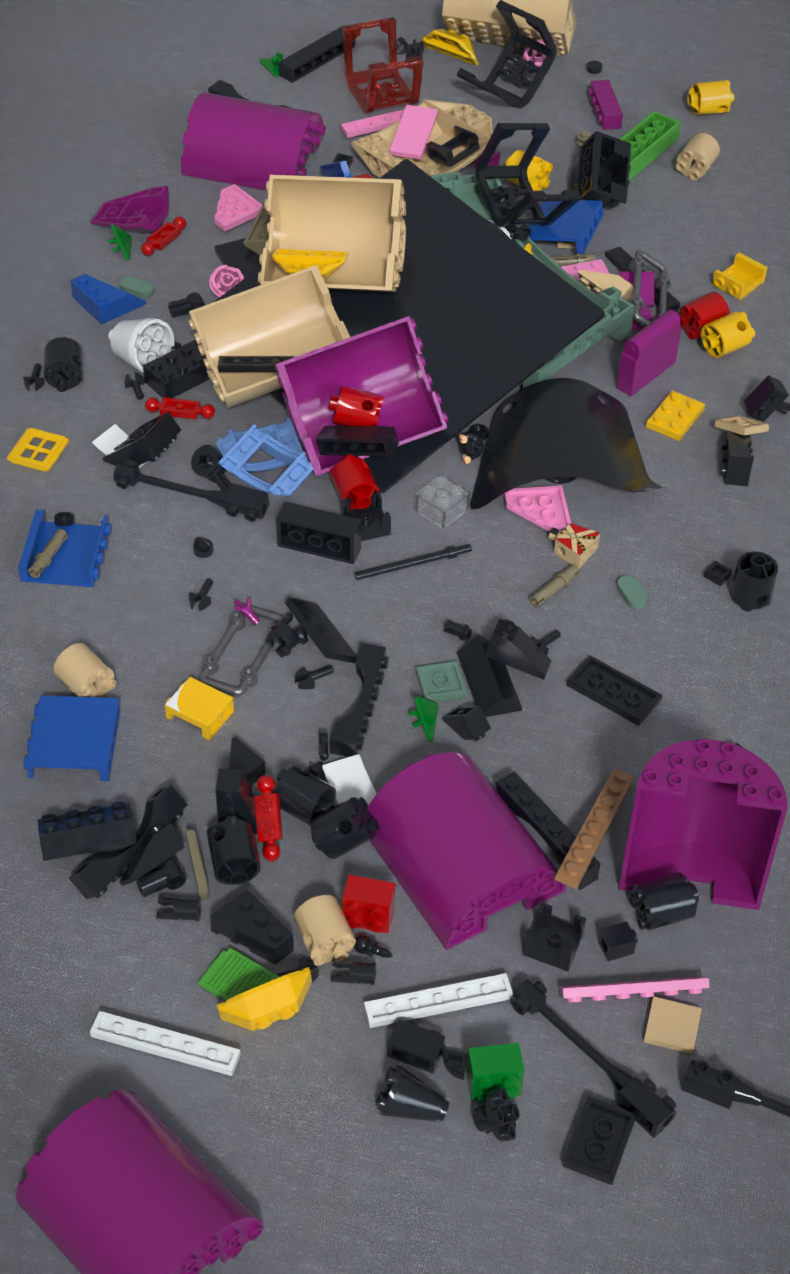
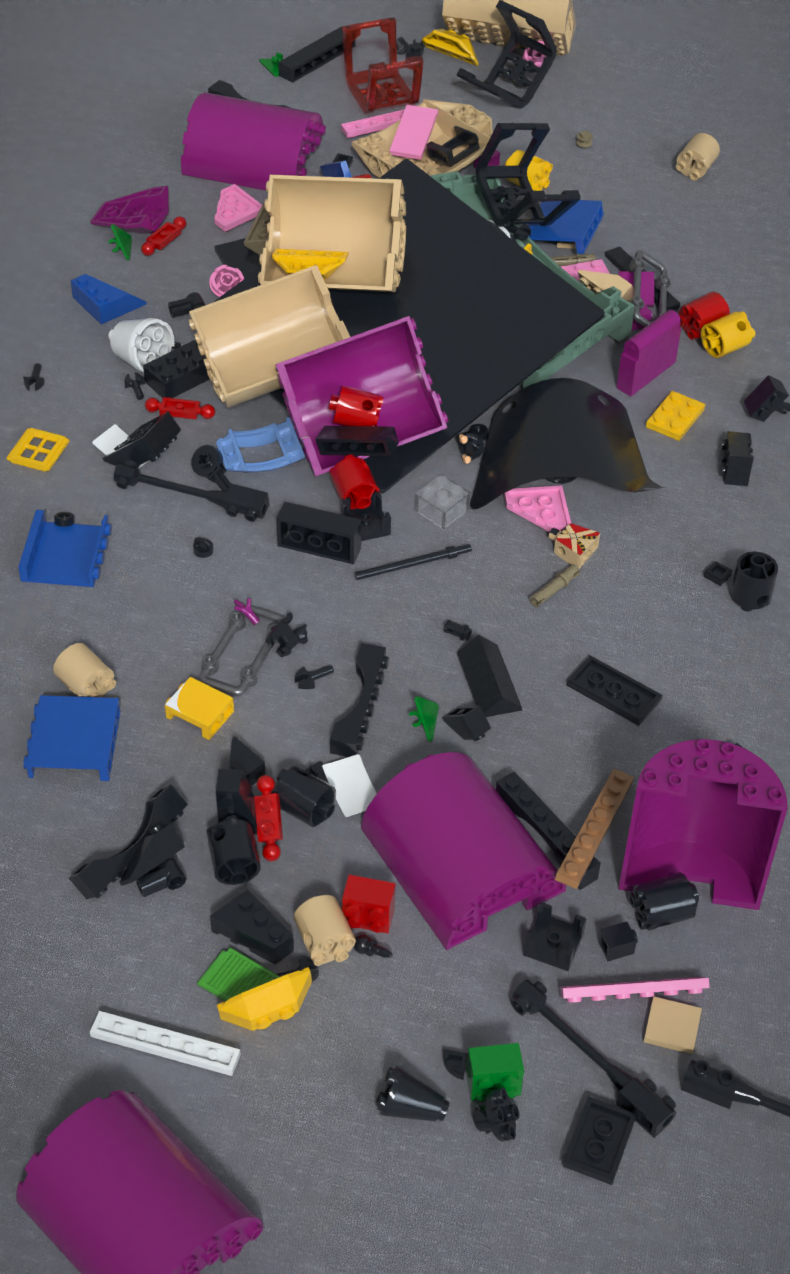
dark tan pin [28,529,68,578] -> none
black brick [37,802,137,861] -> none
black cylinder [44,337,82,392] -> none
sand green tile [120,277,154,298] -> none
black hinge [156,898,201,921] -> none
dark tan tile [186,830,209,900] -> none
black bar [189,578,213,611] -> none
black tile [218,356,294,372] -> none
medium blue wedge [218,424,313,497] -> none
black tile [285,597,357,663] -> none
black cylinder [311,797,379,859] -> none
black bar [319,732,329,761] -> none
black hinge [331,960,376,985] -> none
white plate [364,973,513,1028] -> none
black brick [387,1019,445,1074] -> none
sand green tile [416,661,467,702] -> none
black slope [484,619,552,680] -> none
black bar [531,630,561,655] -> none
black brick [570,131,631,208] -> none
black tile [587,61,603,74] -> none
magenta brick [587,80,623,130] -> none
sand green tile [617,575,648,609] -> none
bright green brick [620,111,682,181] -> none
yellow cylinder [687,80,734,115] -> none
yellow panel [712,252,768,300] -> none
tan tile [715,416,769,435] -> none

